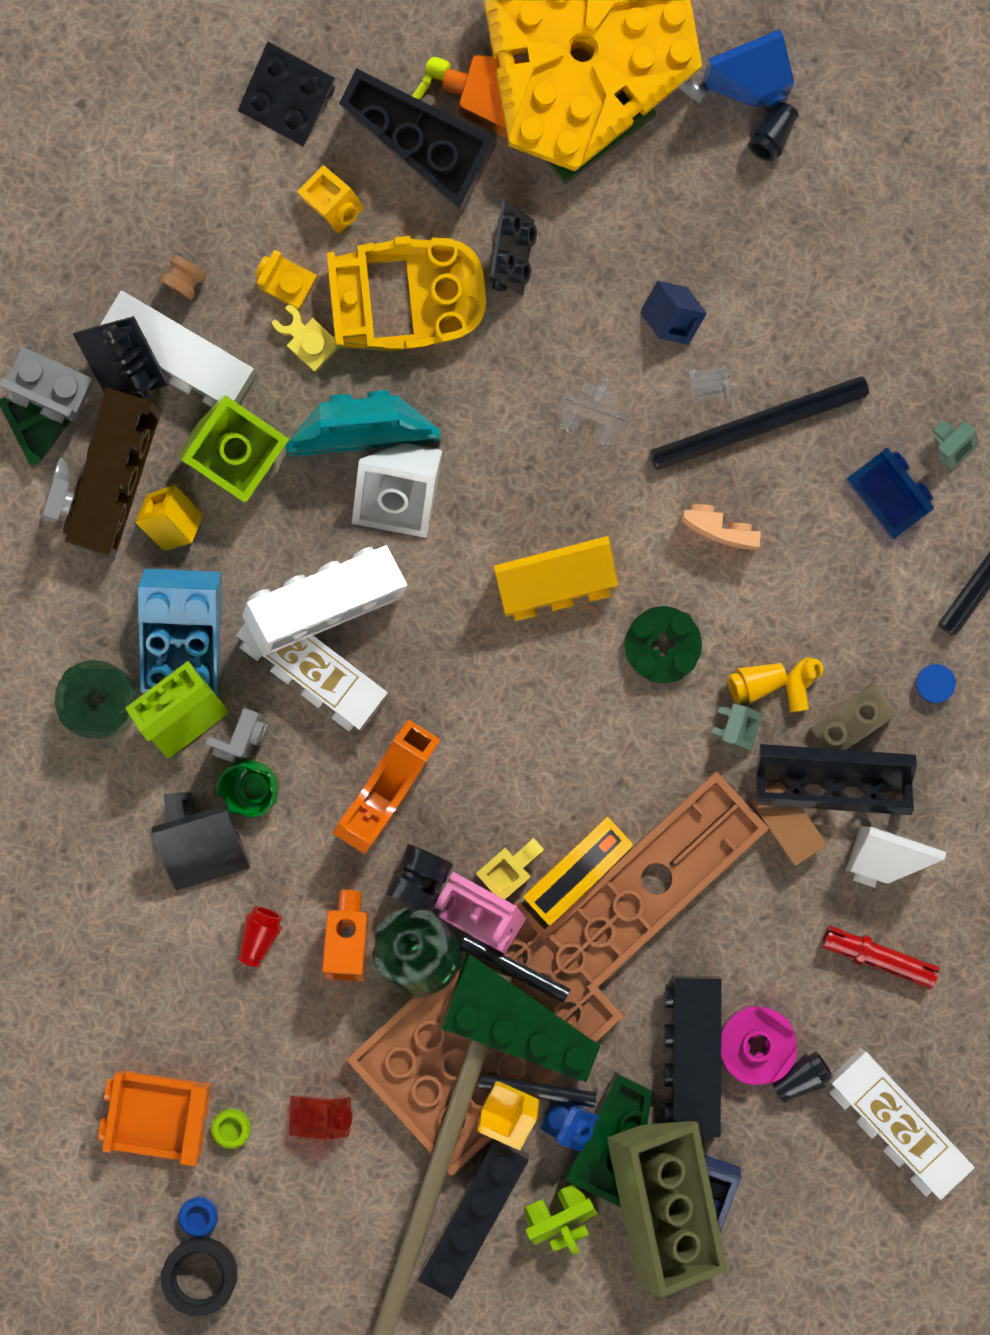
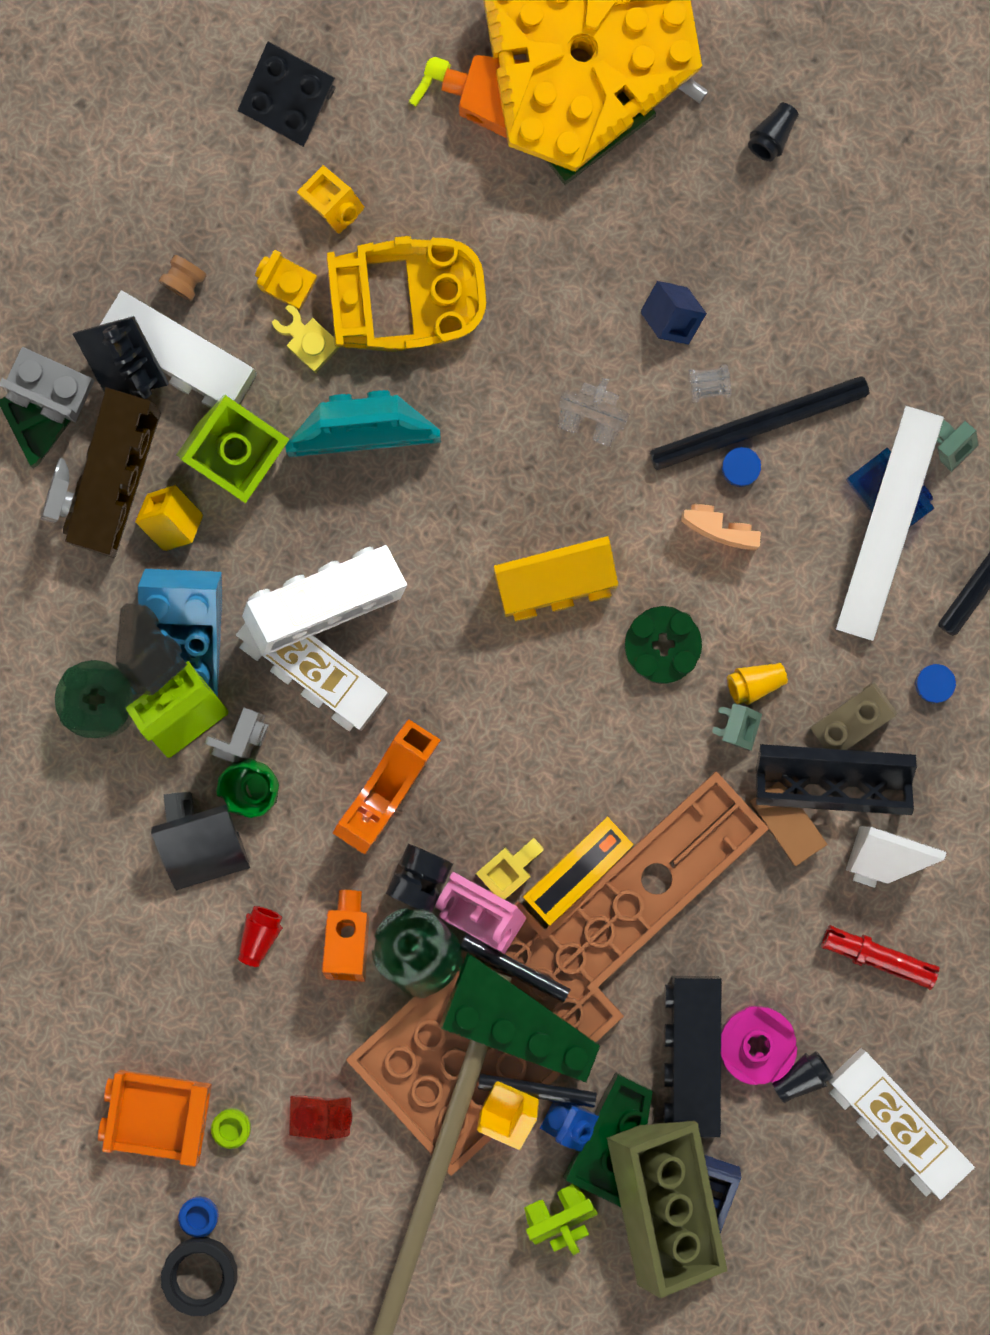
black wedge [339,68,497,213] -> none
white slope [352,443,442,538] -> none
black brick [418,1139,529,1300] -> none
black hinge [489,199,537,295] -> none
blue slope [703,29,794,108] -> none
yellow arm [786,658,824,713] -> none
none -> clear smoke slope [115,604,187,696]
none -> blue tile [722,447,761,487]
none -> white tile [836,406,944,641]

